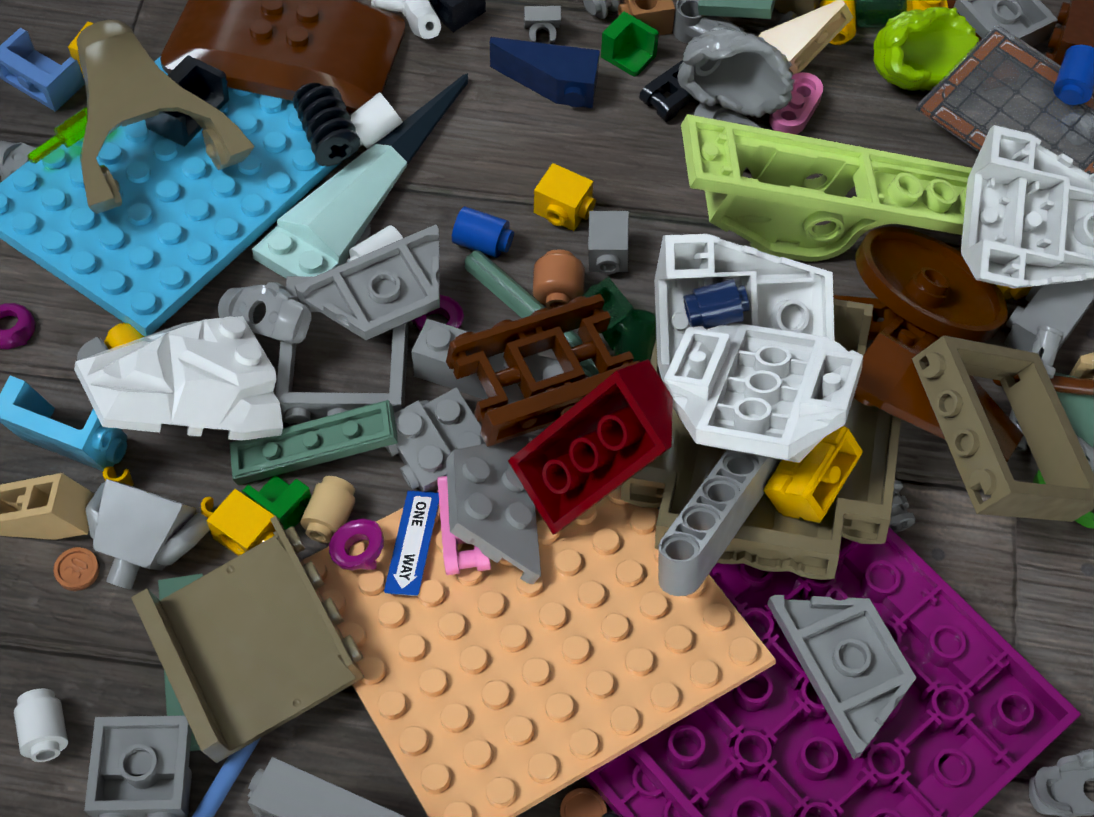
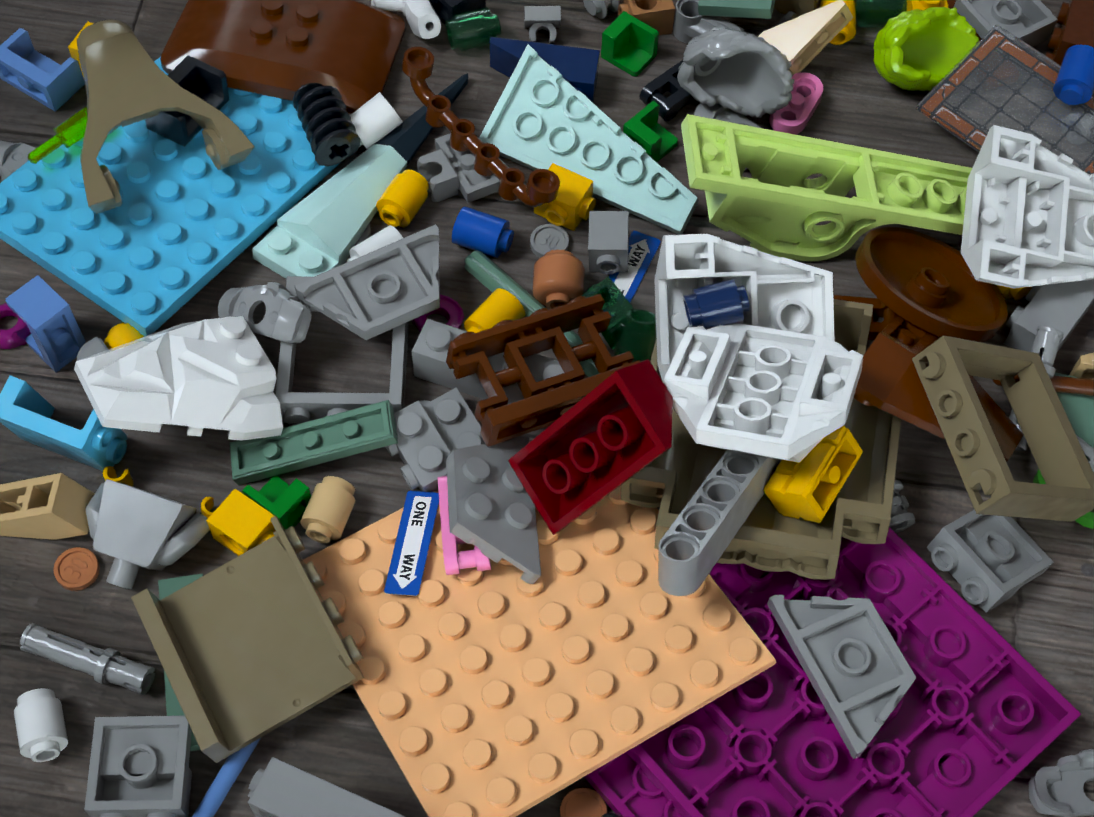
magenta piece [329,519,384,571] -> none
none -> medium blue panel [5,275,86,372]
none -> light grey pin [20,623,155,695]
none -> yellow brick [376,169,429,227]
none -> reddish brown bar [402,47,560,207]
none -> light grey plate [417,133,500,203]
none -> clear green brick [446,7,501,51]
none -> yellow brick [464,288,526,333]
none -> light aqua wing [479,44,698,235]
none -> light grey piece [530,224,569,258]
none -> sticker [600,231,661,323]
none -> green panel [623,101,678,162]
none -> light grey plate [927,509,1054,613]

